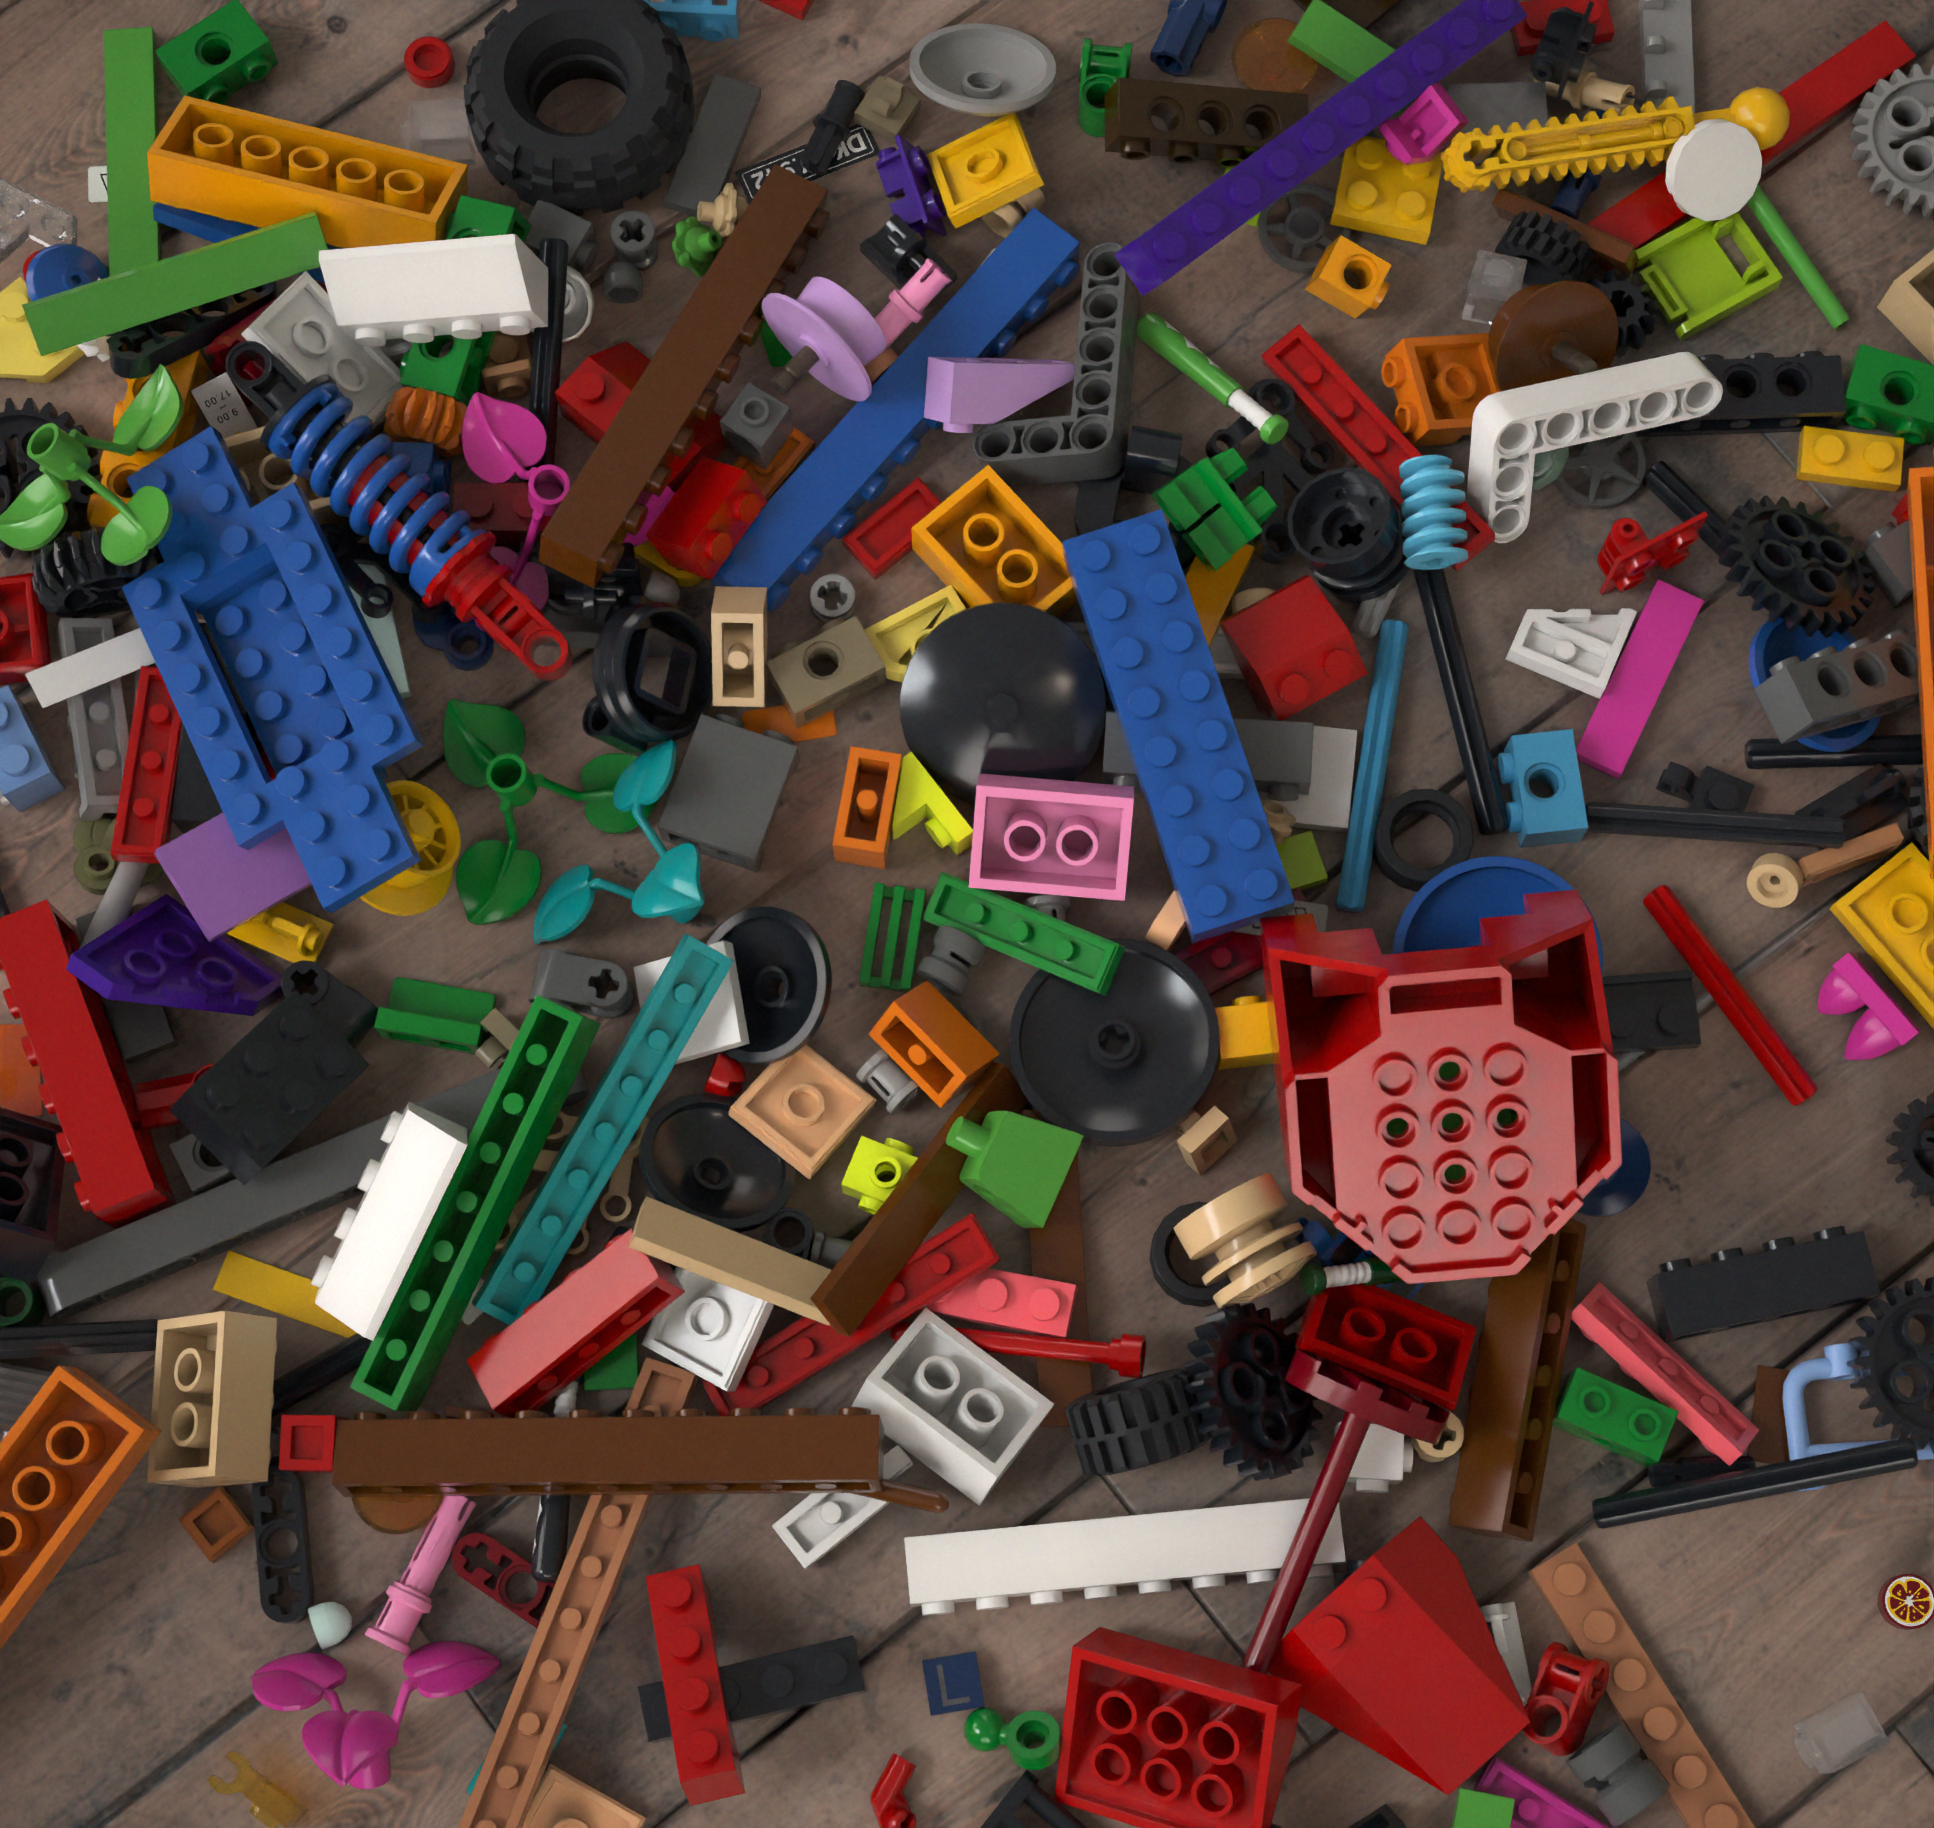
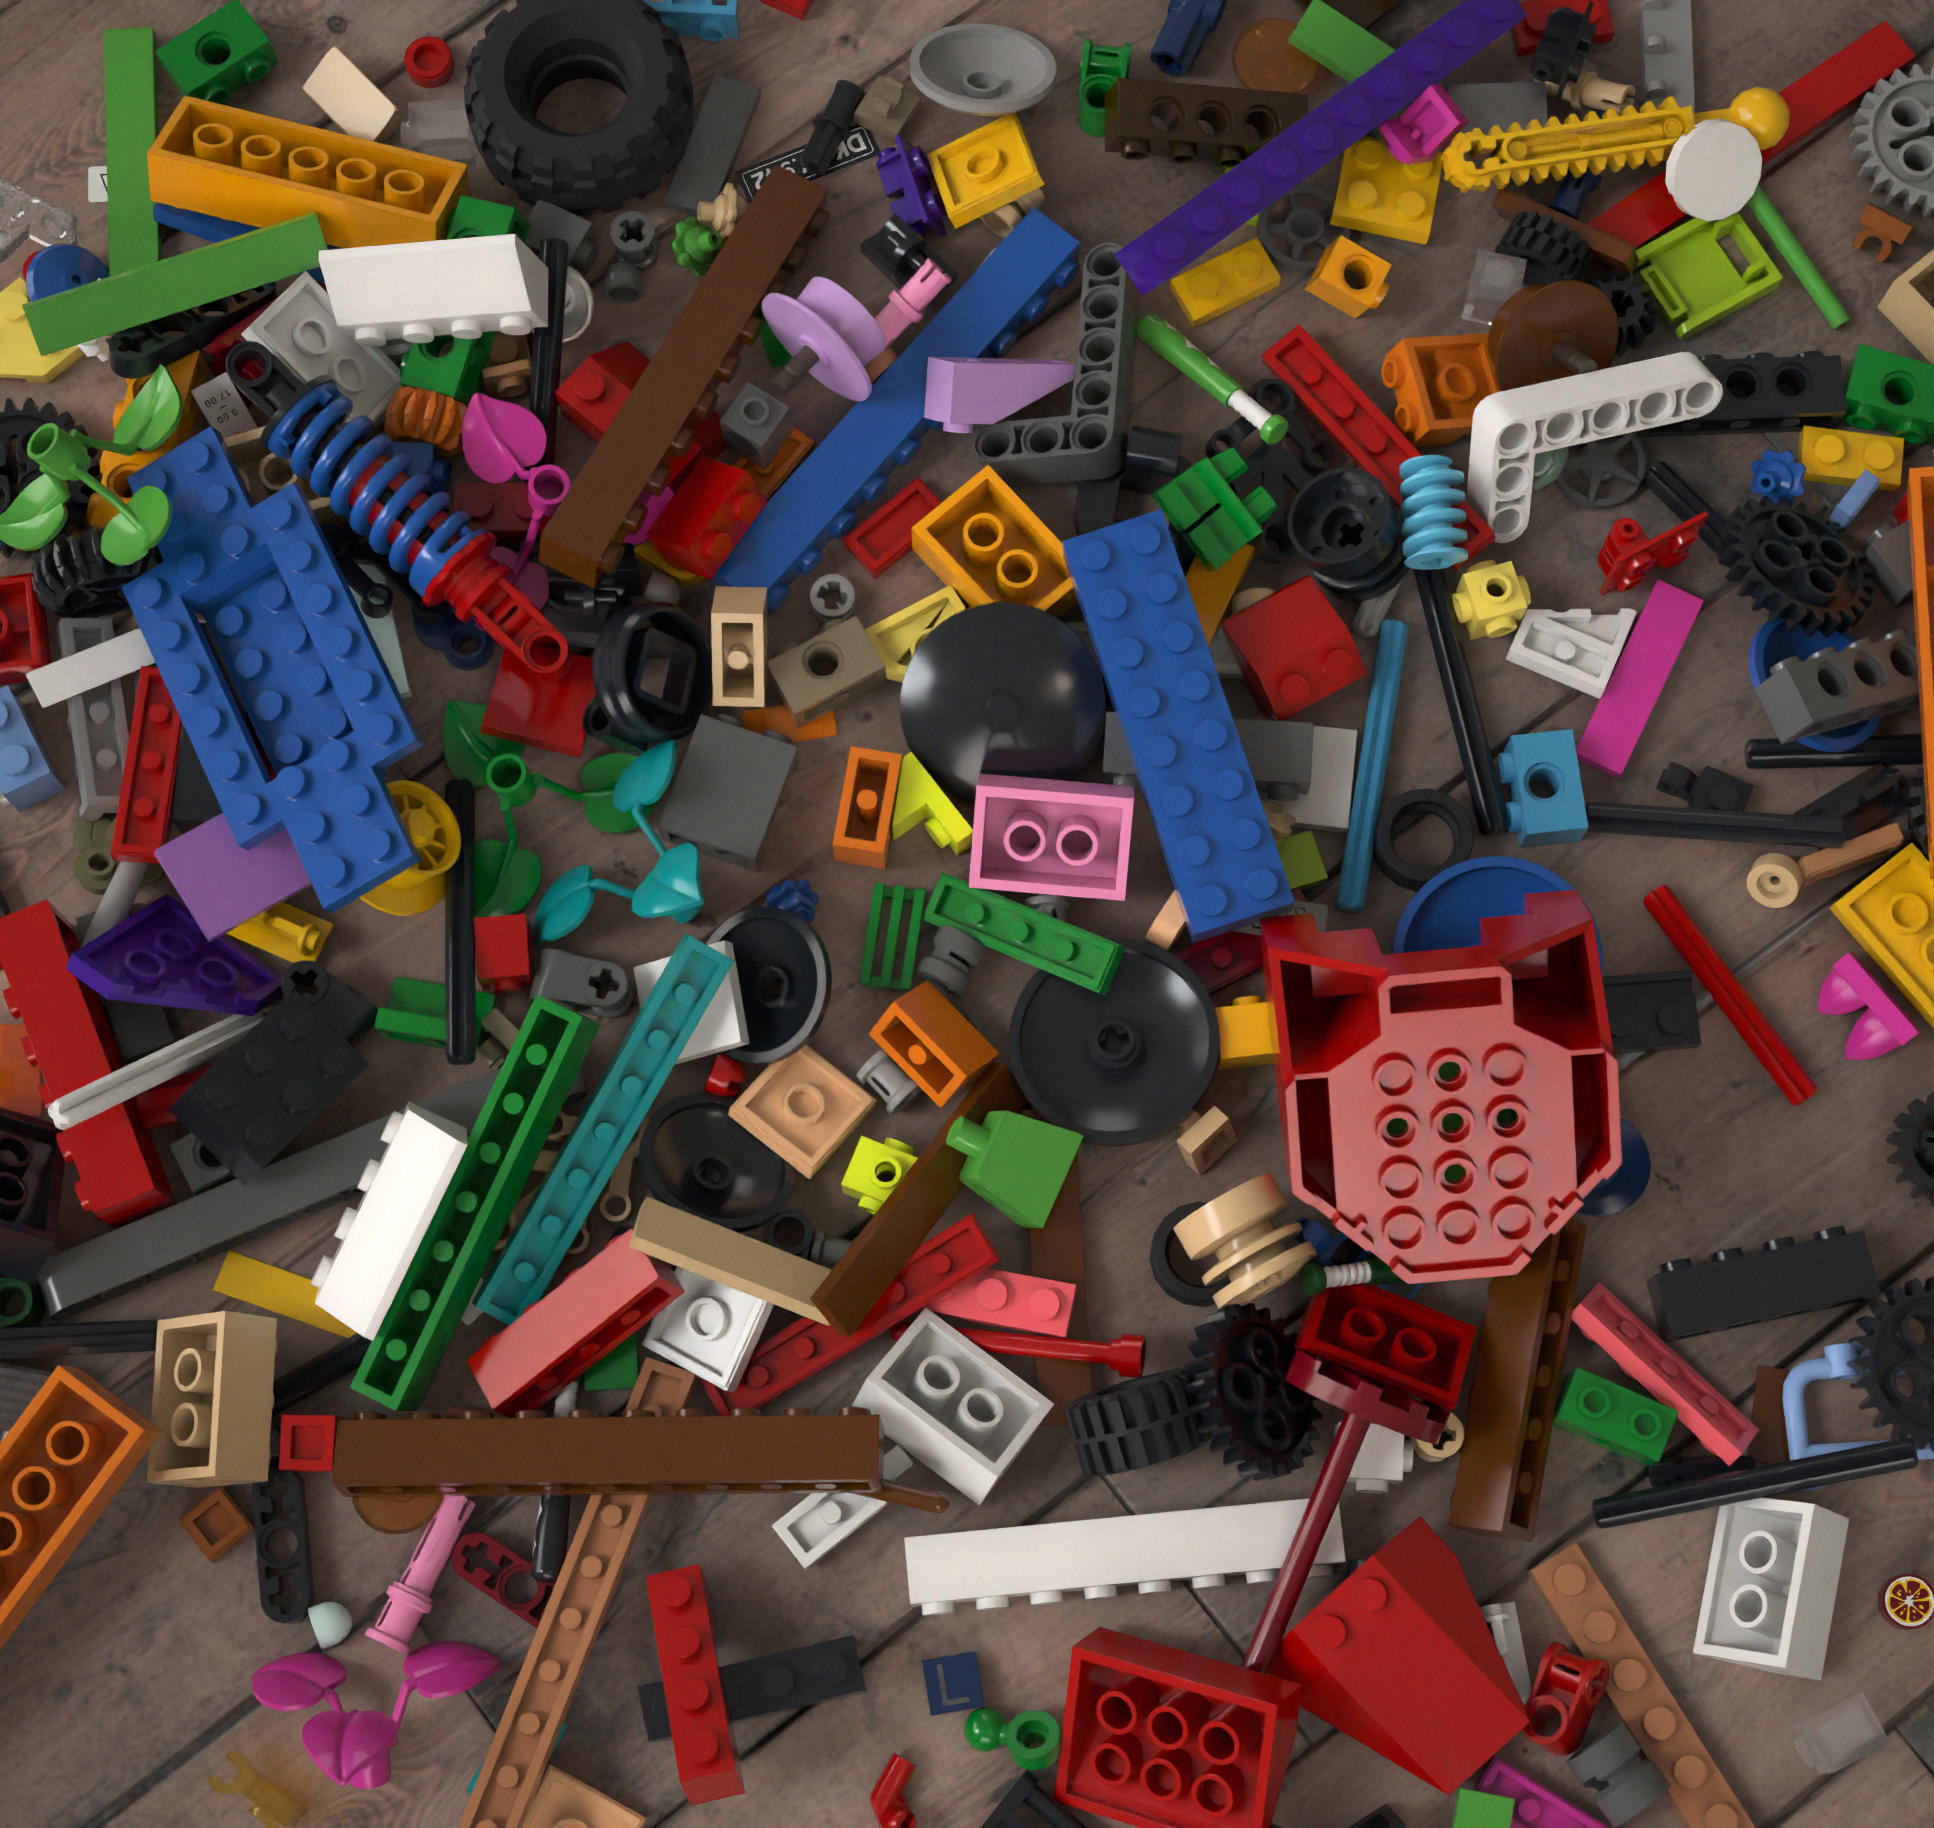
none -> white axle [48,1010,265,1130]
none -> tan slope [302,46,403,143]
none -> black axle [445,779,476,1066]
none -> red brick [473,914,535,997]
none -> red tile [481,645,596,759]
none -> blue plant [766,879,819,924]
none -> yellow plate [1169,237,1281,328]
none -> light yellow brick [1452,560,1531,640]
none -> white slope [1693,1498,1849,1681]
none -> blue plant [1751,449,1806,506]
none -> medium blue tile [1826,469,1880,534]
none -> dark orange tile [1853,202,1913,262]

